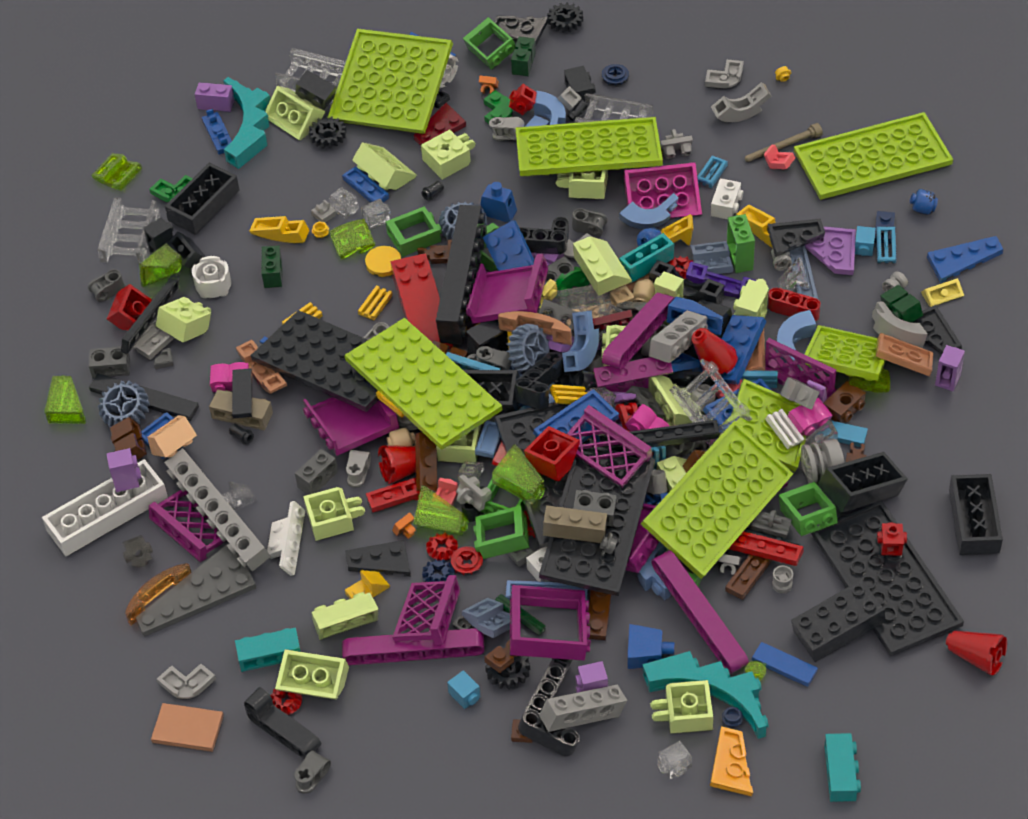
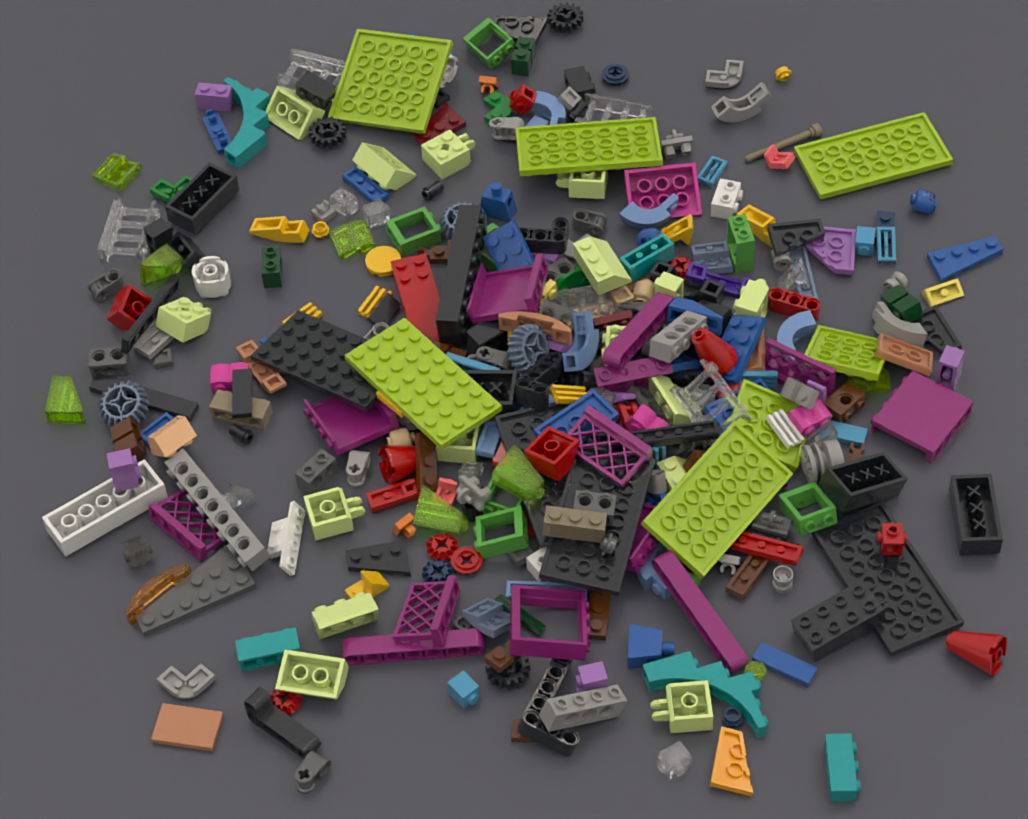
none -> black tile [366,292,401,326]
none -> magenta panel [870,371,974,464]

